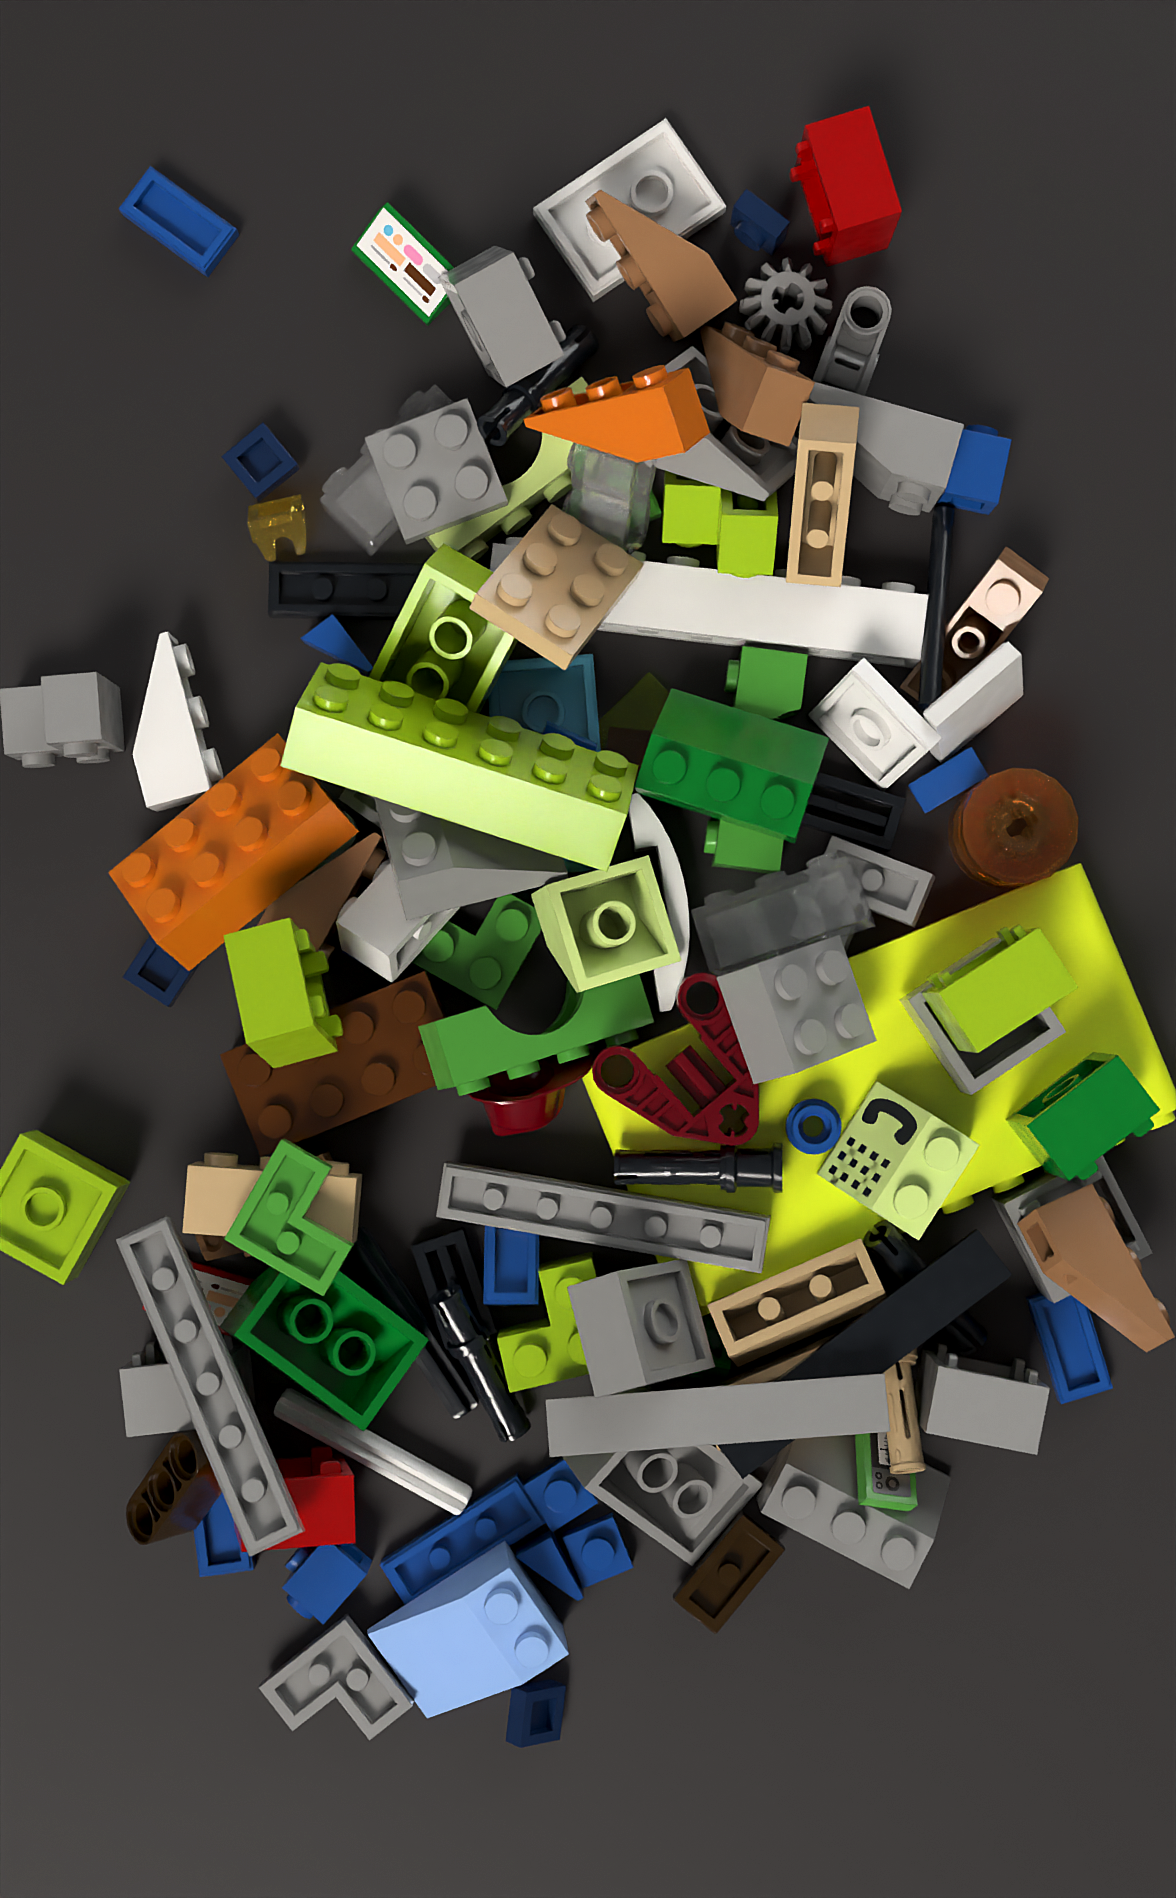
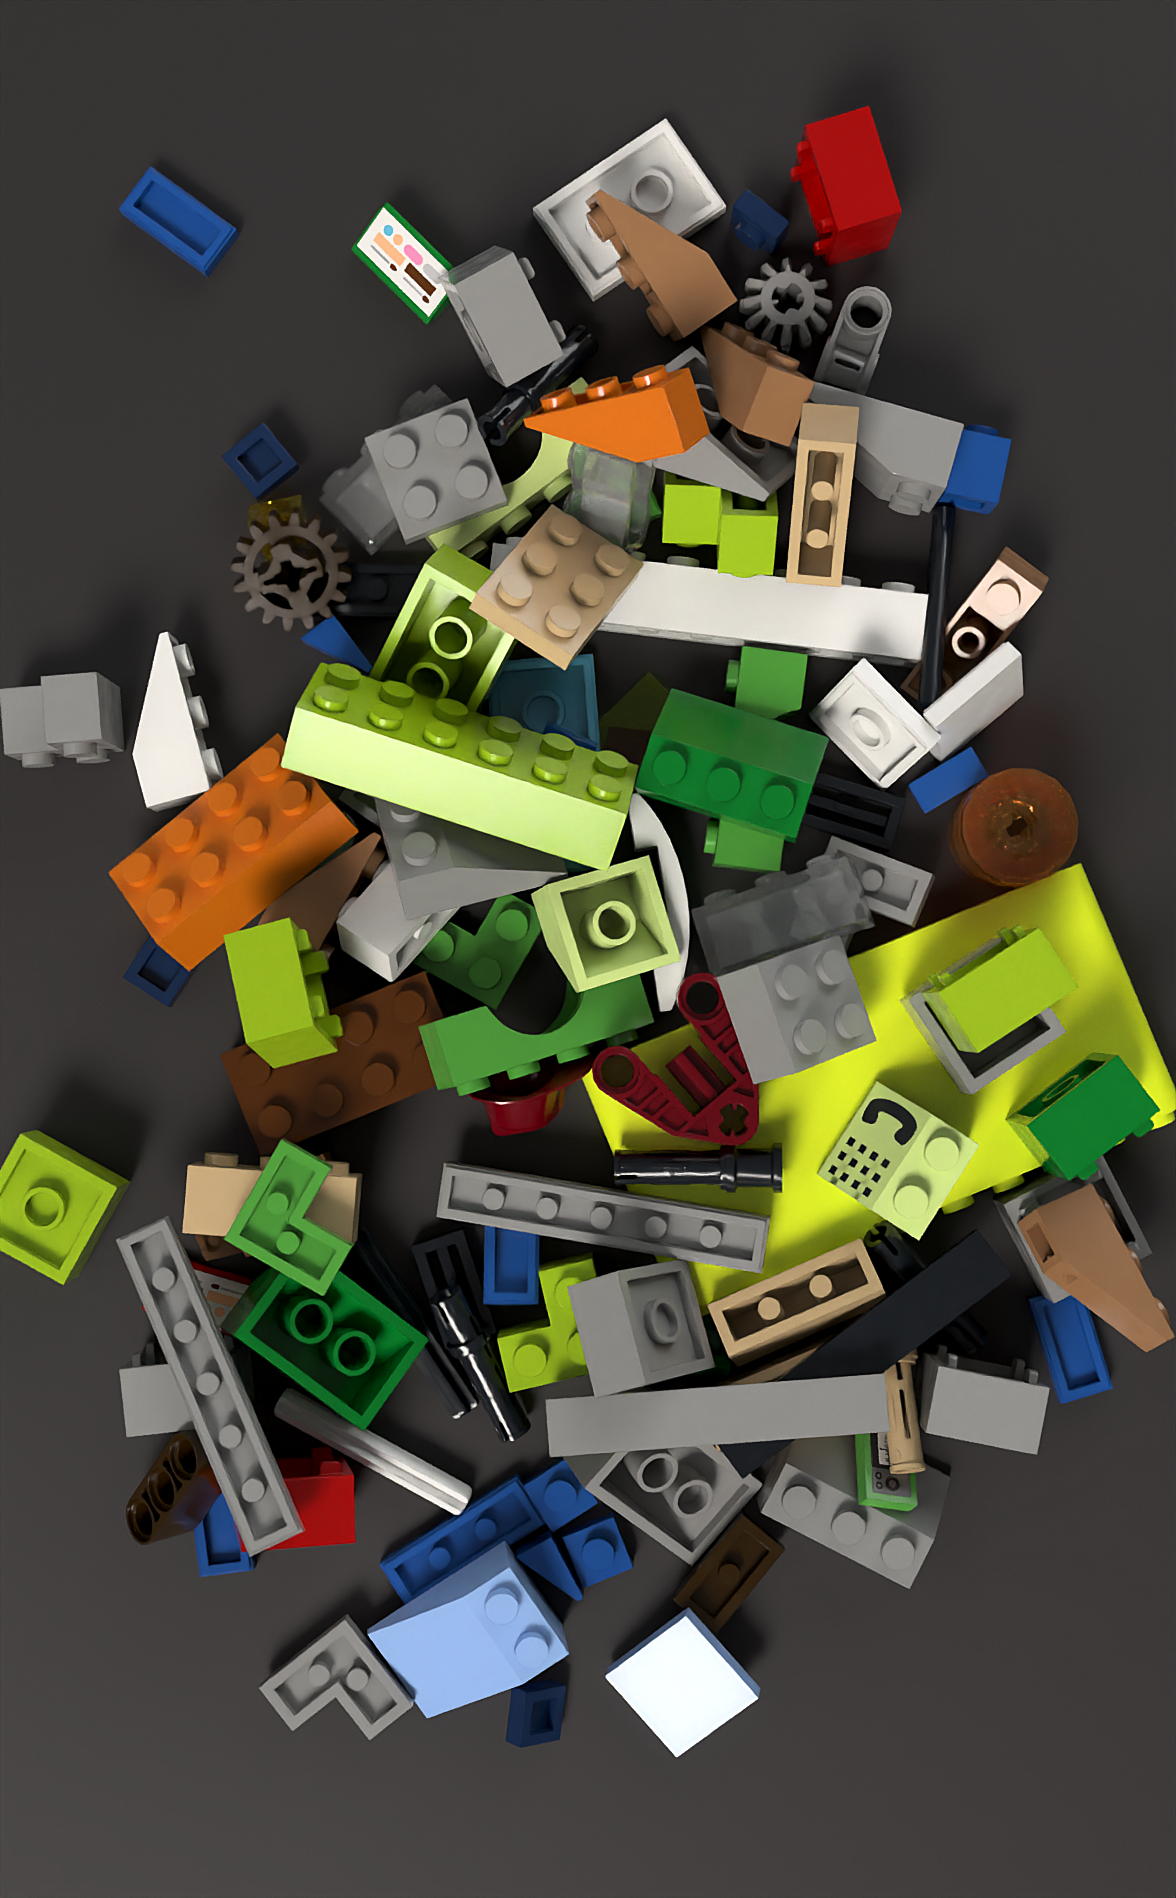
blue brick [282,1543,372,1625] -> none
blue plate [785,1099,842,1155] -> none
none -> dark brown gear [231,507,352,631]
none -> tile [605,1607,761,1757]

